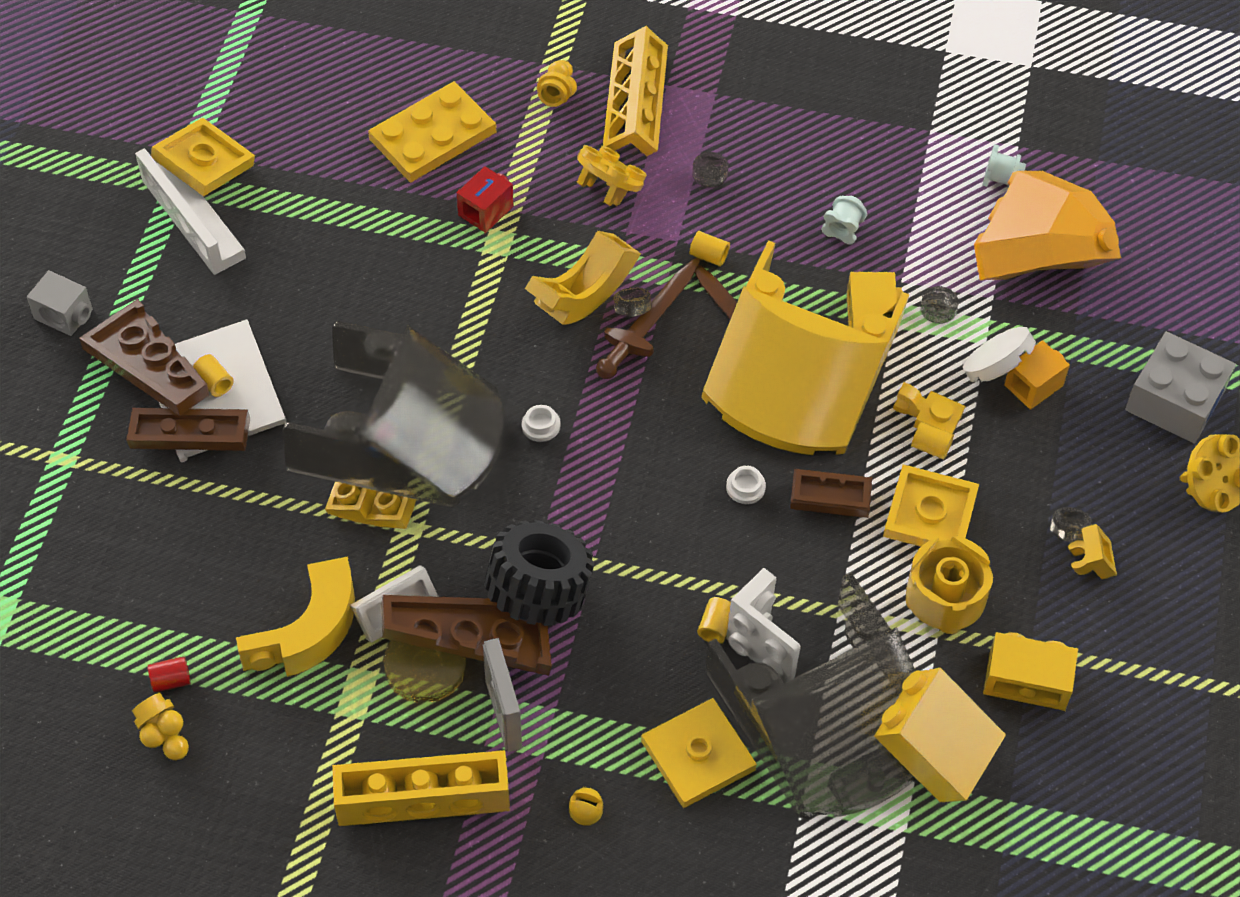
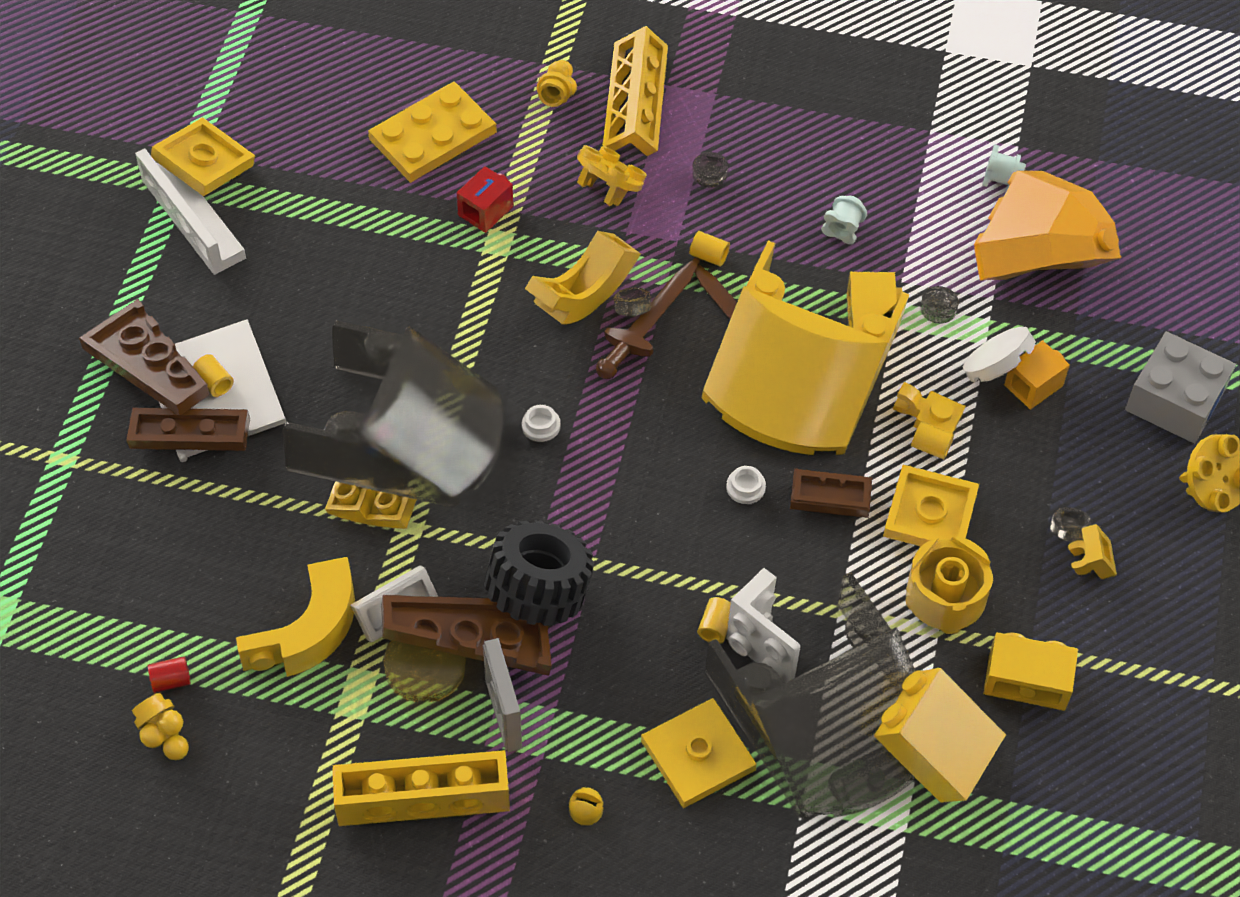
light grey brick [27,270,93,336] -> none

